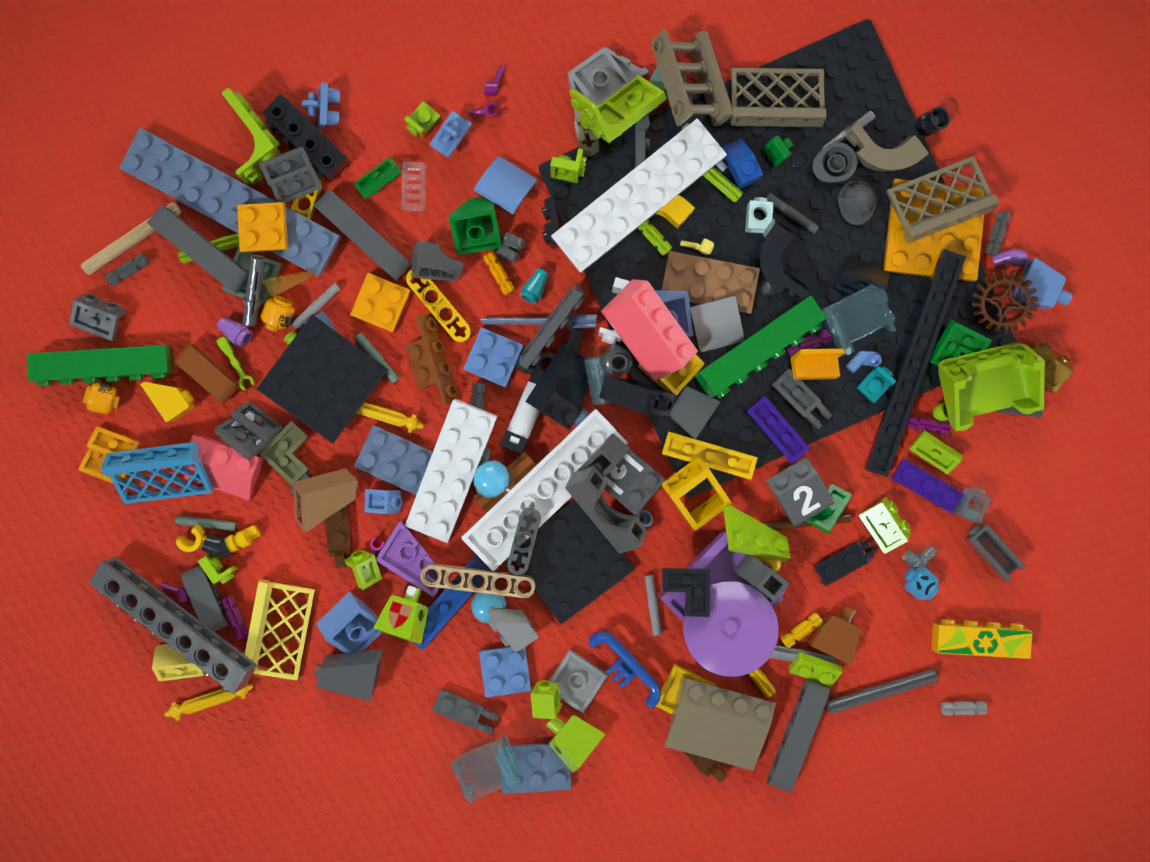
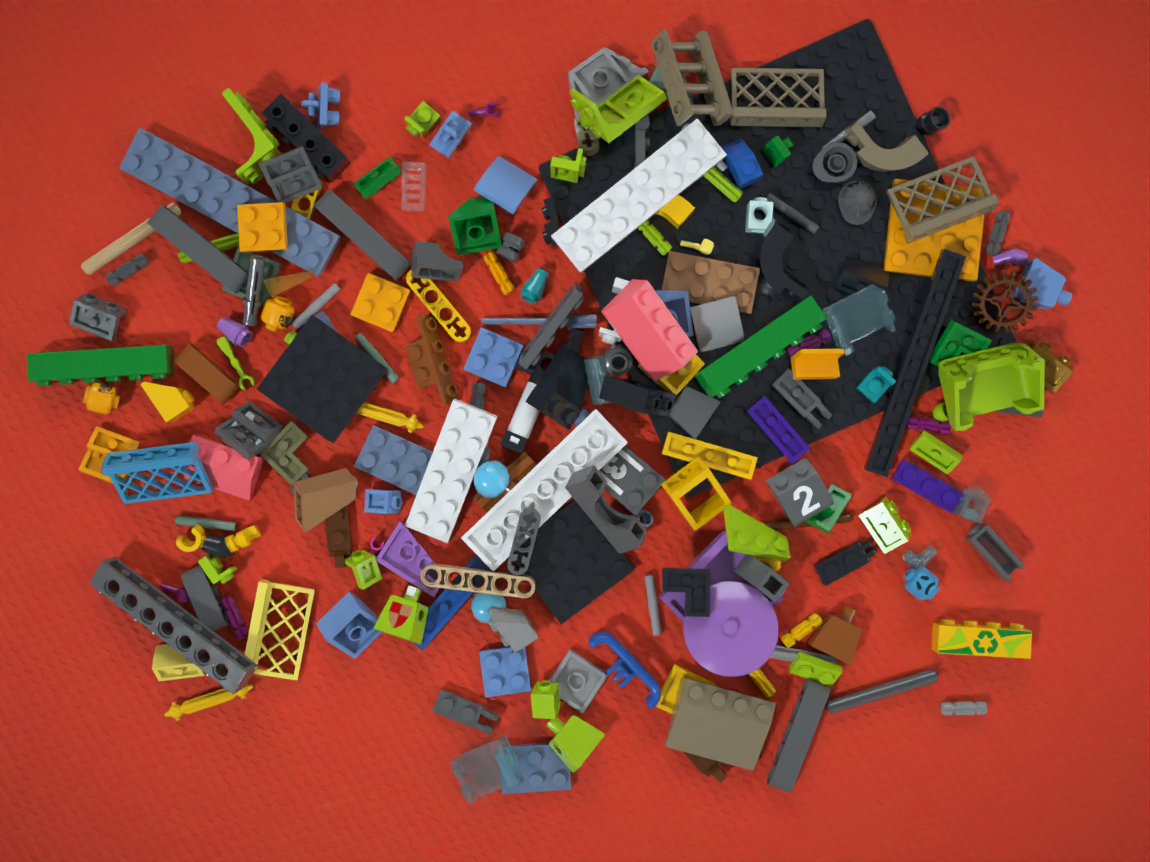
dark grey slope [314,650,383,701] -> none
magenta hand [484,66,505,96] -> none
dark grey slope [577,433,630,477] -> none
medium blue arm [846,351,882,373] -> none

